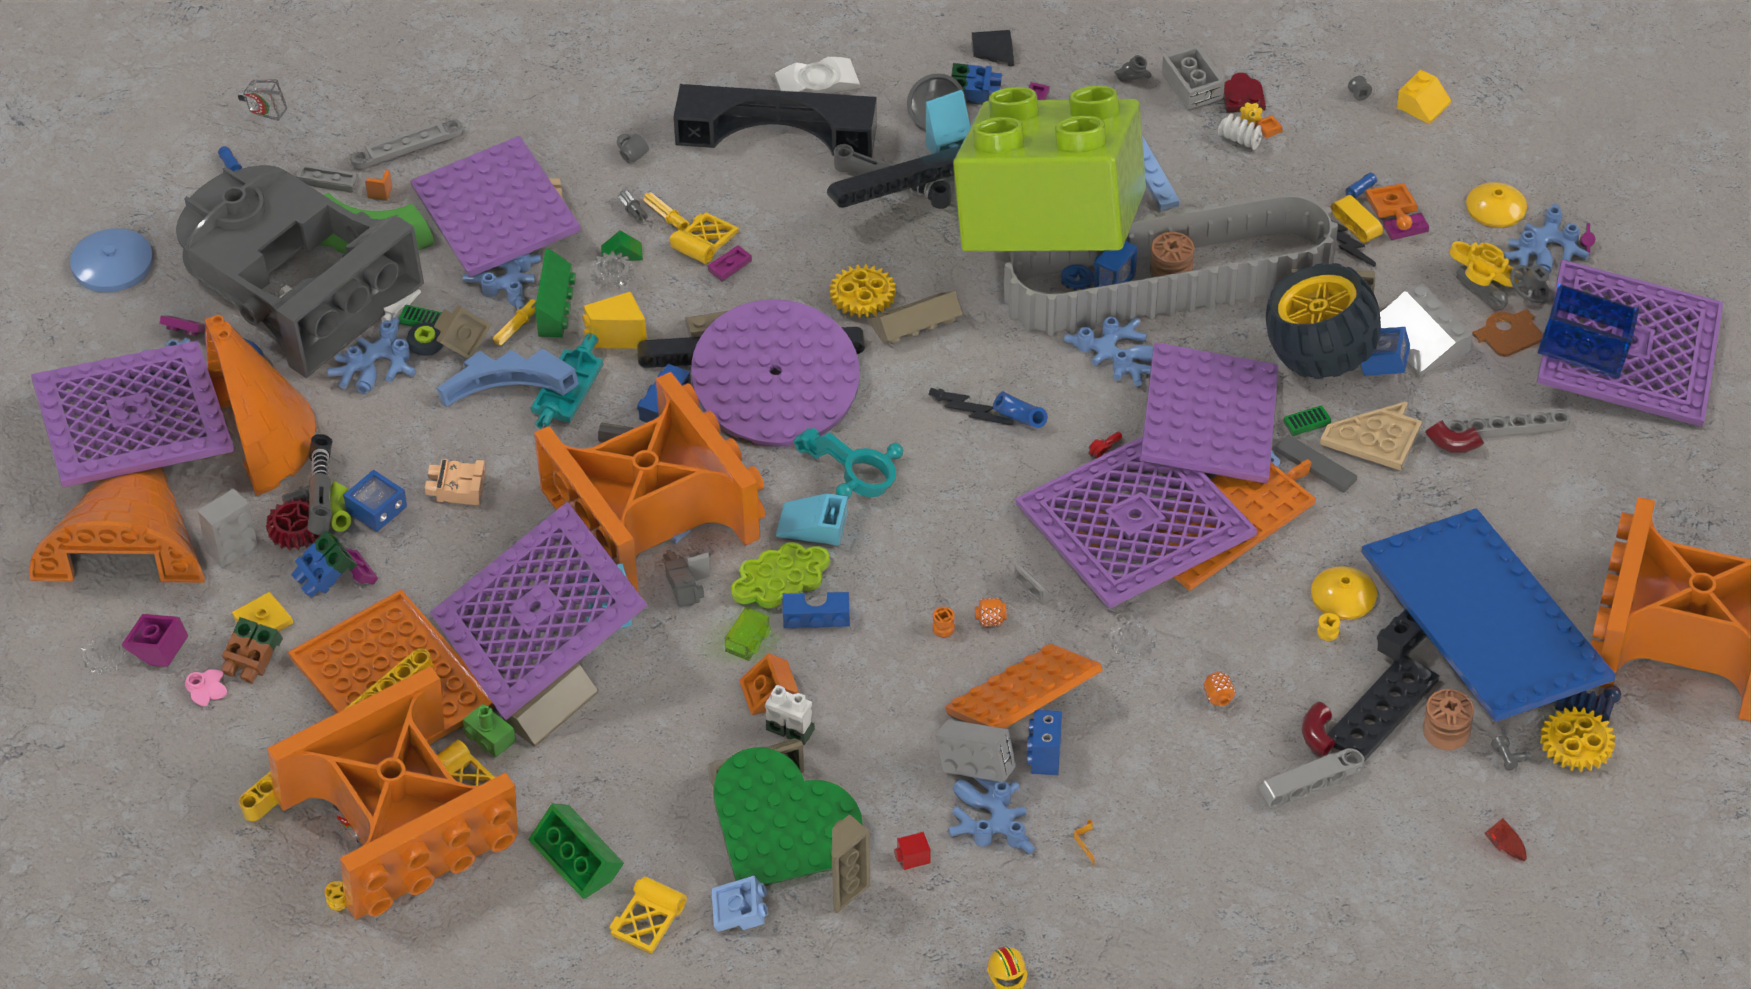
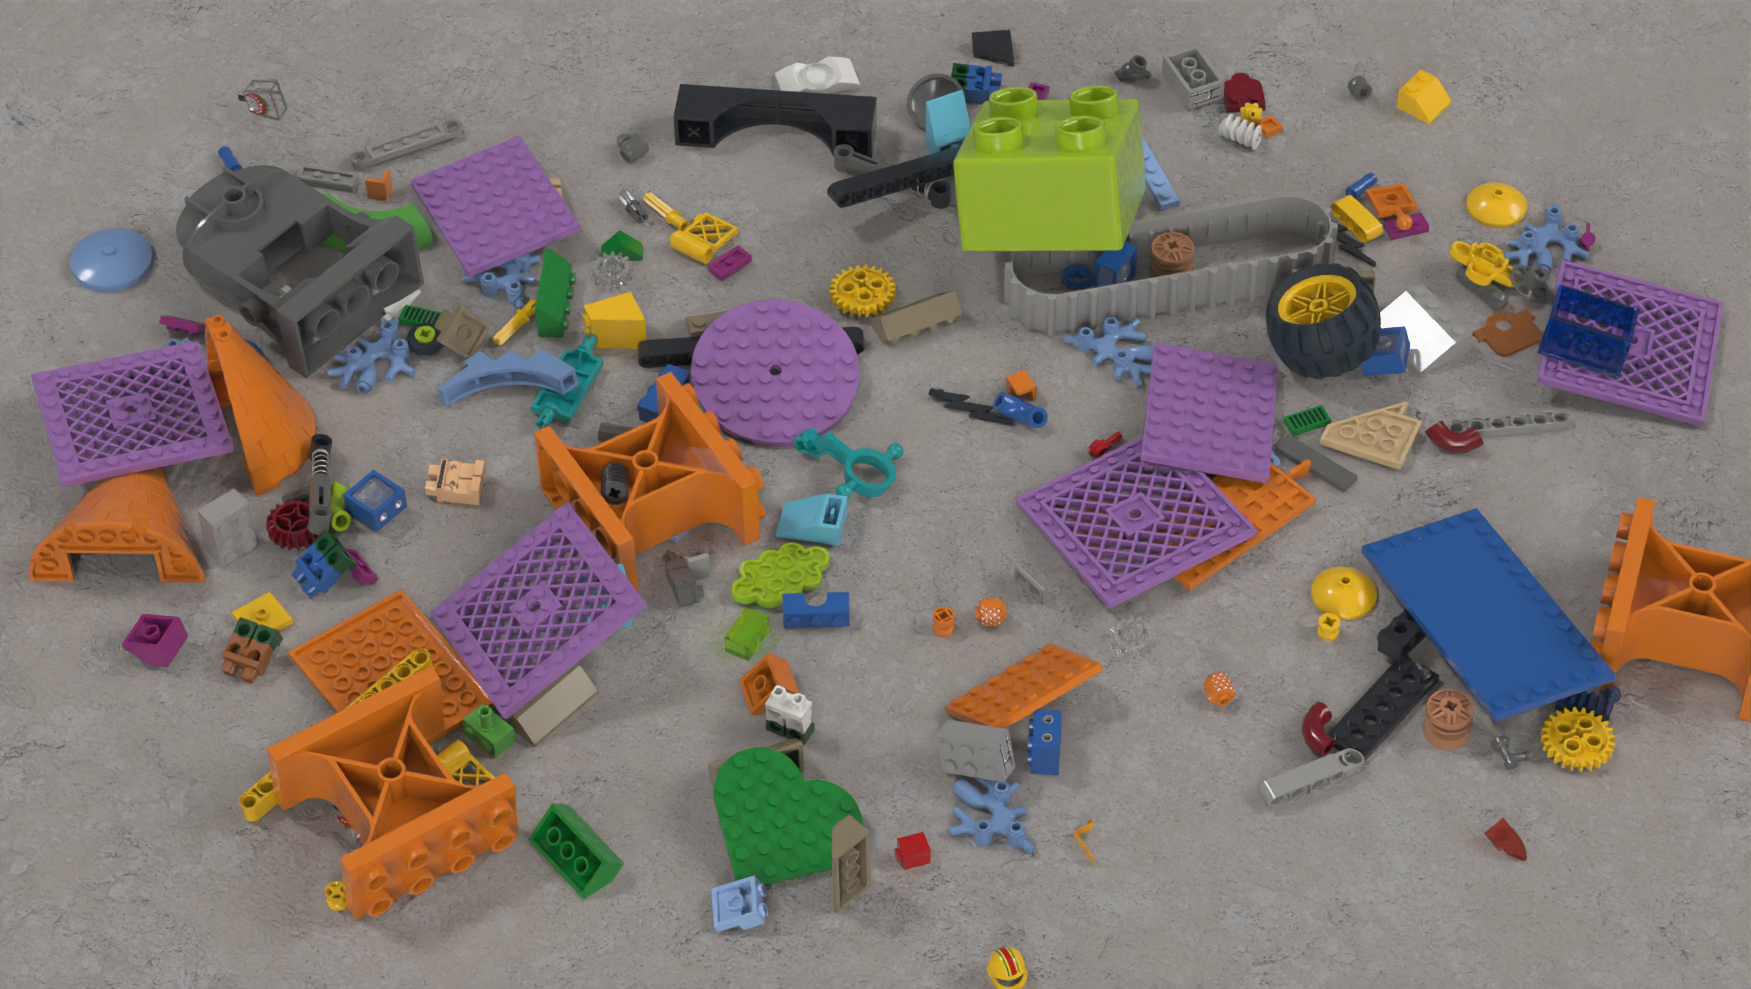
bright pink plate [185,669,228,706] -> none
yellow piece [609,876,687,954] -> none
none -> black piece [600,463,628,505]
none -> orange panel [1006,370,1037,401]

